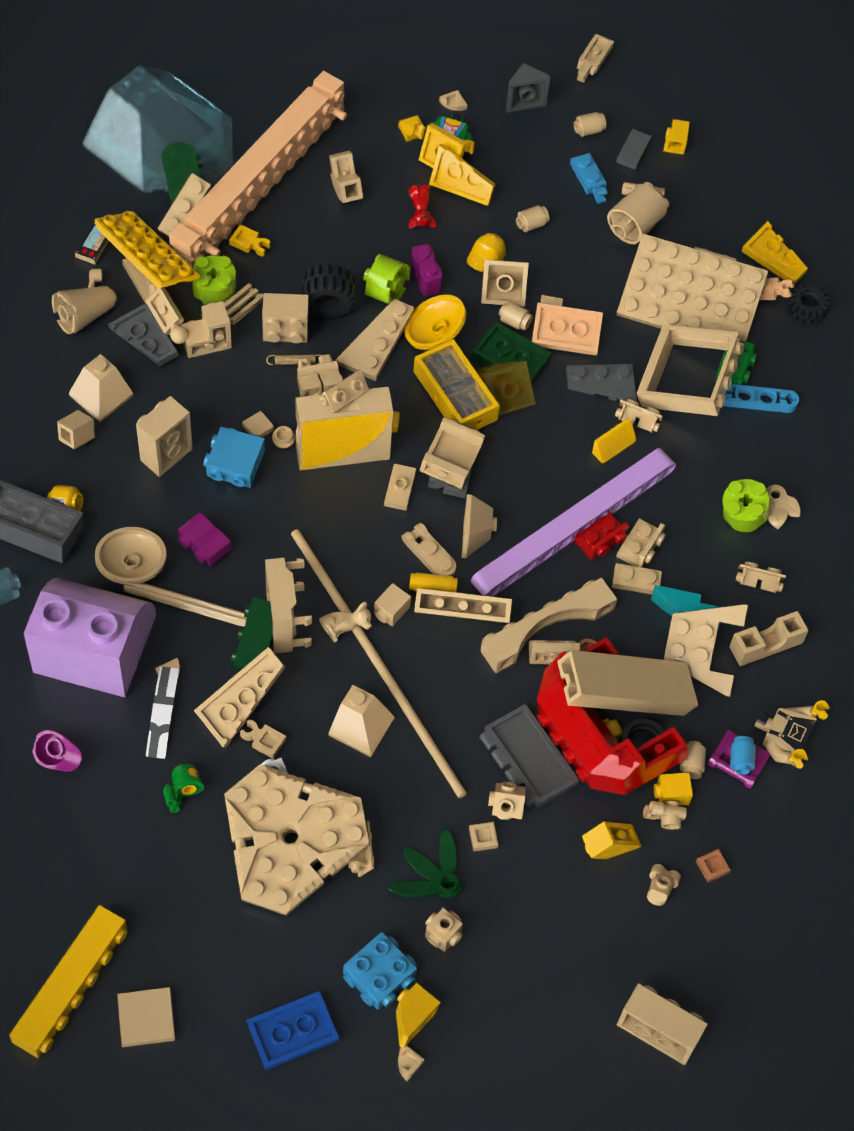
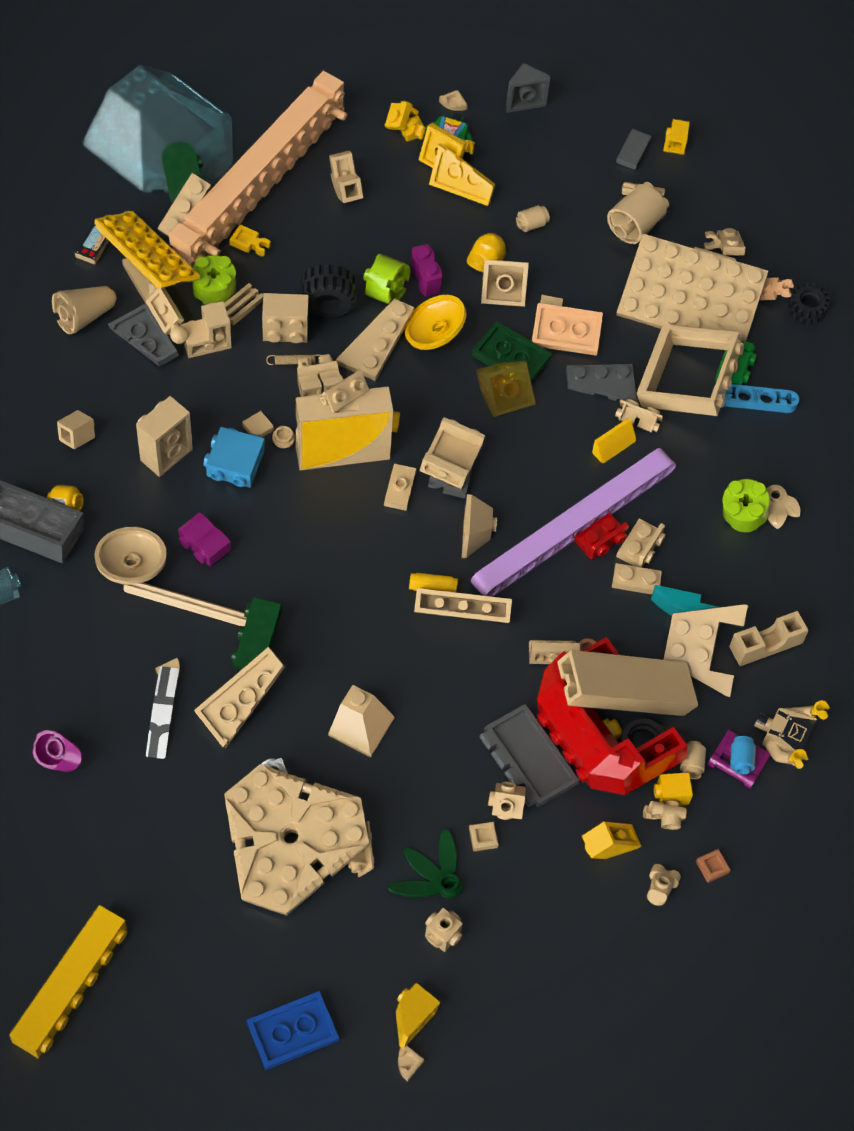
lavender brick [24,578,156,697] -> none
tan slope [69,354,133,422] -> none
tan hand [88,269,103,288] -> none
tan tile [117,987,175,1047] -> none
green piece [163,763,204,813] -> none
tan plate [240,720,286,759] -> none
tan piece [265,558,312,653] -> none
tan piece [291,529,467,798] -> none
tan animal [319,601,372,643] -> none
dark azure brick [343,932,417,1010] -> none
tan brick [374,583,411,627] -> none
tan plate [401,523,456,577] -> none
red animal [408,184,436,229] -> none
brick [414,339,500,430] -> none
tan arch [481,577,617,673] -> none
tan brick [499,301,533,331] -> none
dark azure plate [570,153,607,204] -> none
tan brick [574,112,606,137] -> none
tan hinge [576,34,614,83] -> none
tan brick [617,983,707,1065] -> none
tan hinge [735,562,786,593] -> none
yellow wing [741,221,808,285] -> none
none -> yellow bracket [384,101,419,131]
none -> tan plate [704,228,745,255]

